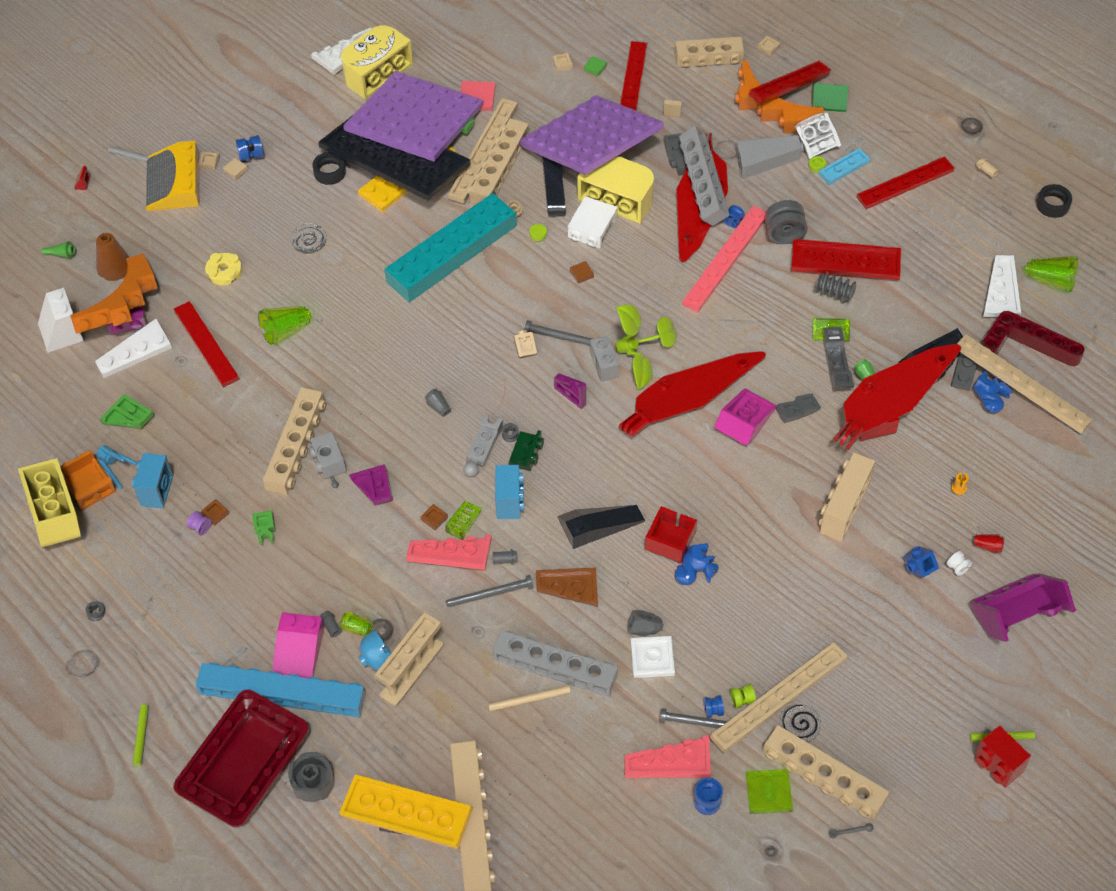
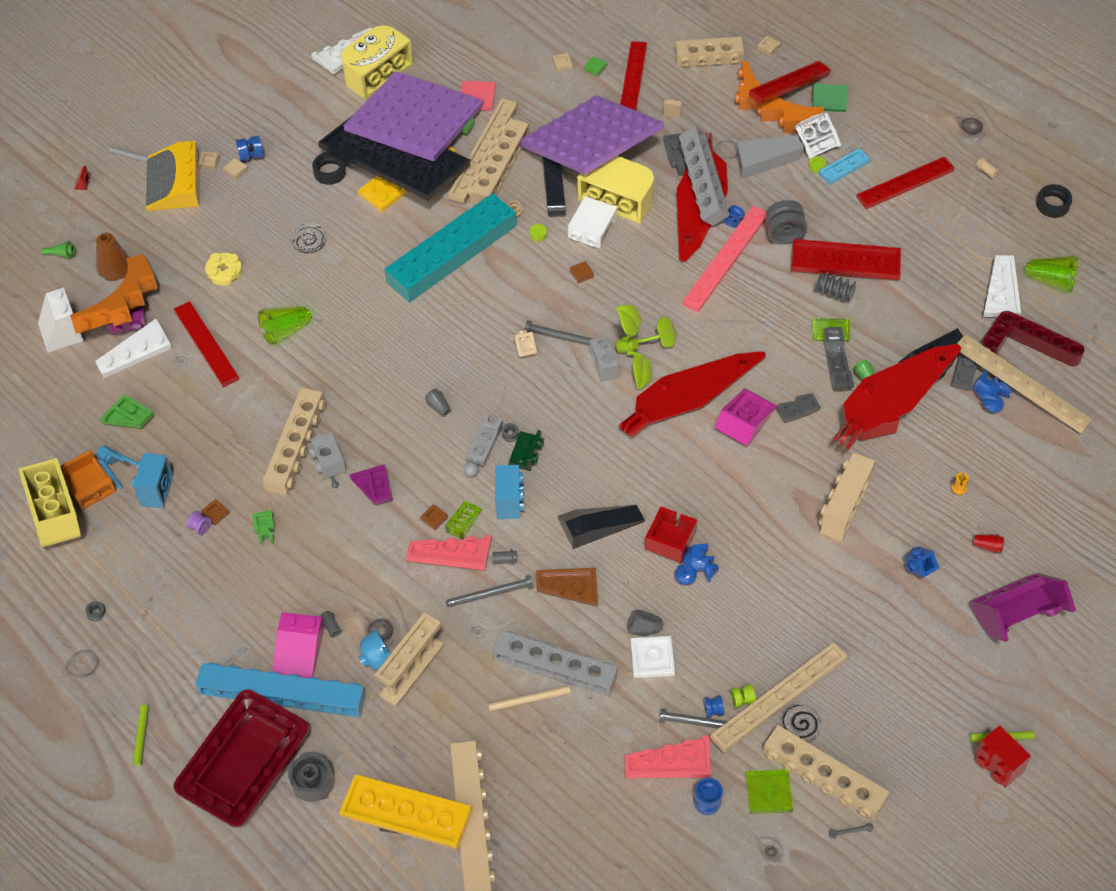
clear neon green piece [340,612,373,637] -> none
magenta wing [554,373,586,409] -> none
white wheel [946,551,972,576] -> none

